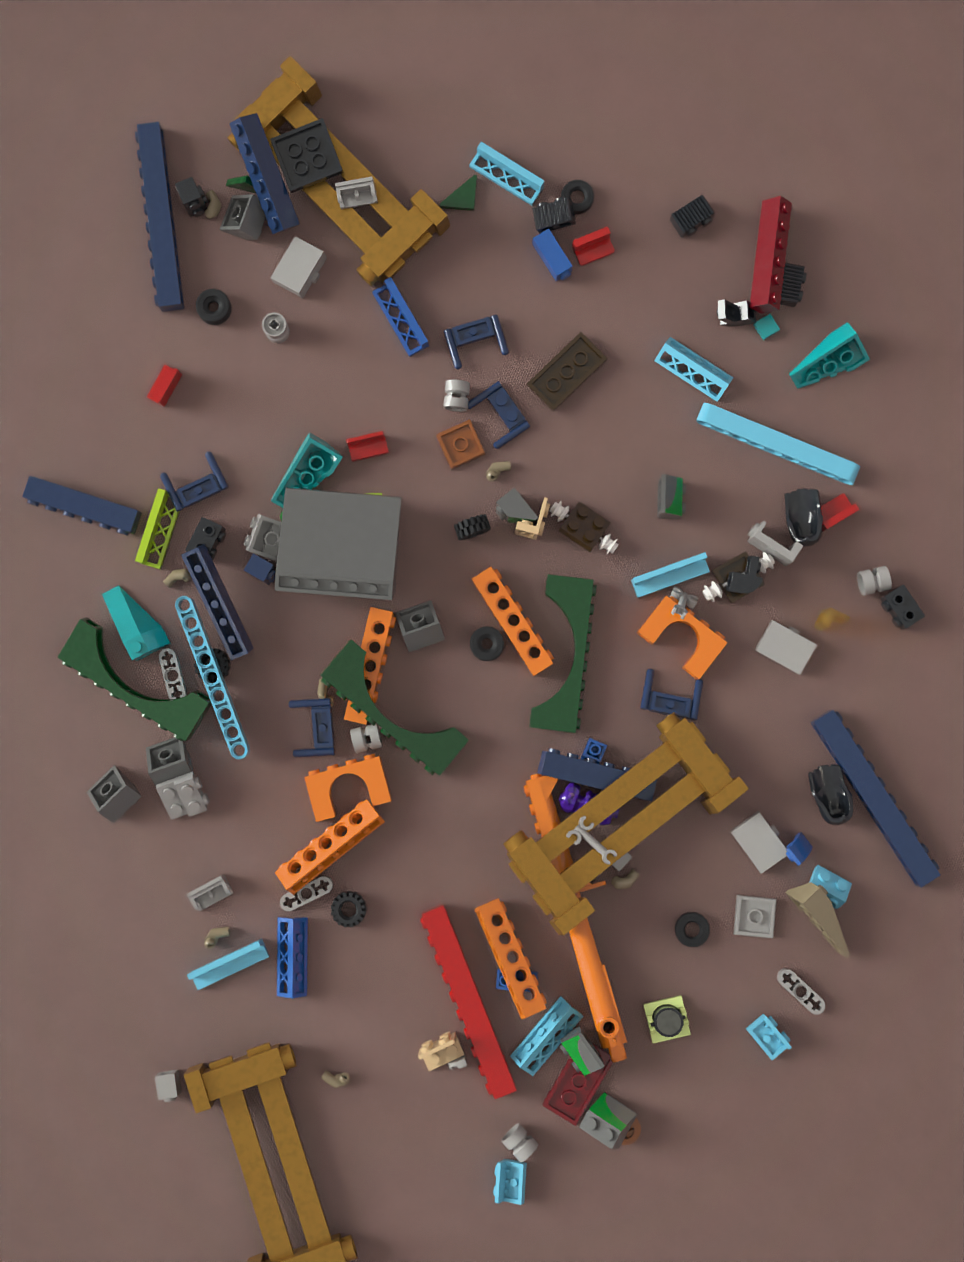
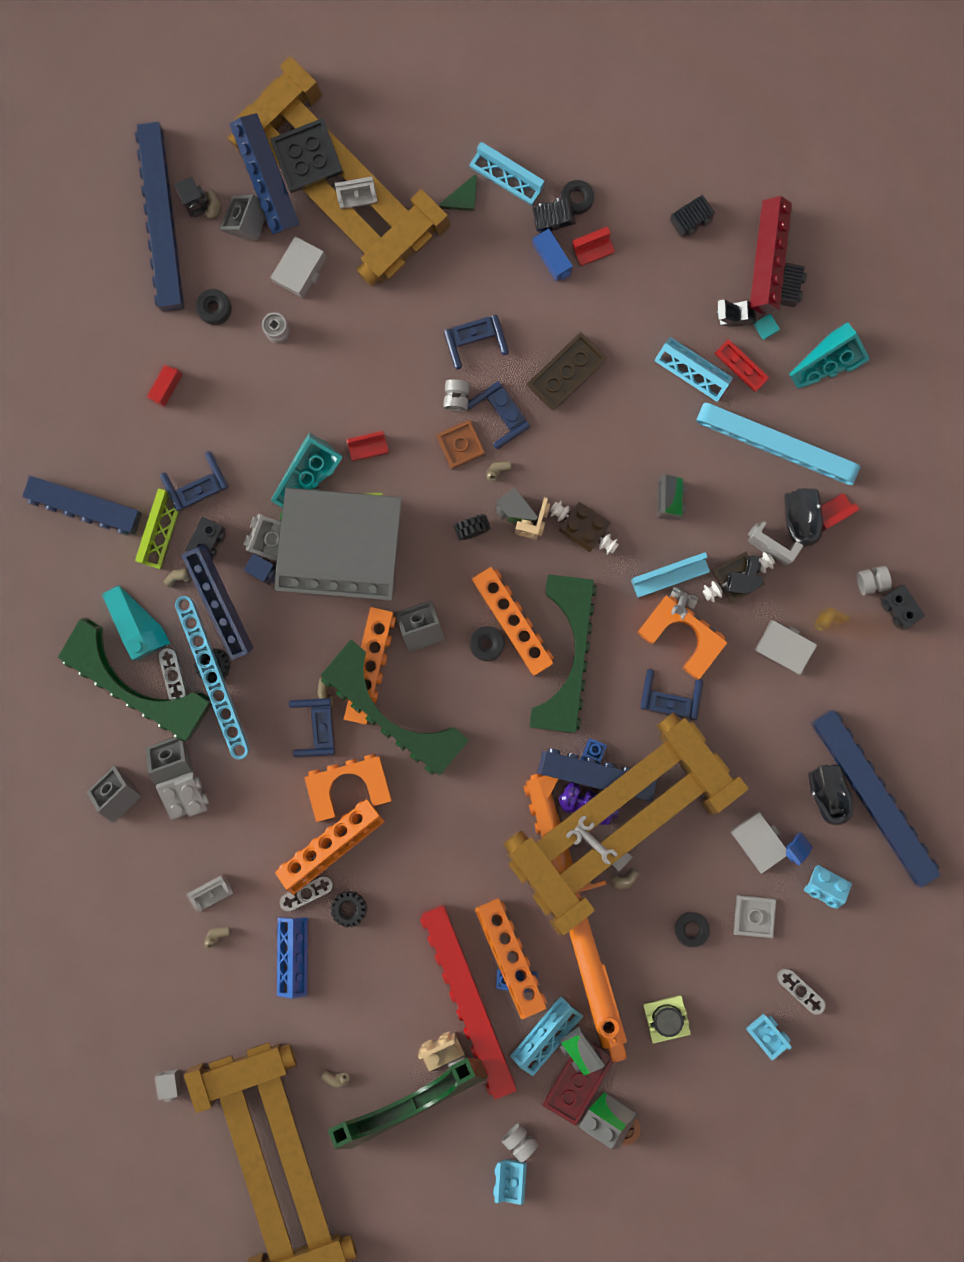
medium azure fence [187,938,270,990] -> none
dark green tile [226,175,256,193] -> none
light grey wheel [350,724,383,754] -> none
blue fence [372,277,429,357] -> none
dark tan wedge [785,882,850,958] -> none
none -> dark green arch [328,1057,488,1149]
none -> red plate [714,339,769,393]

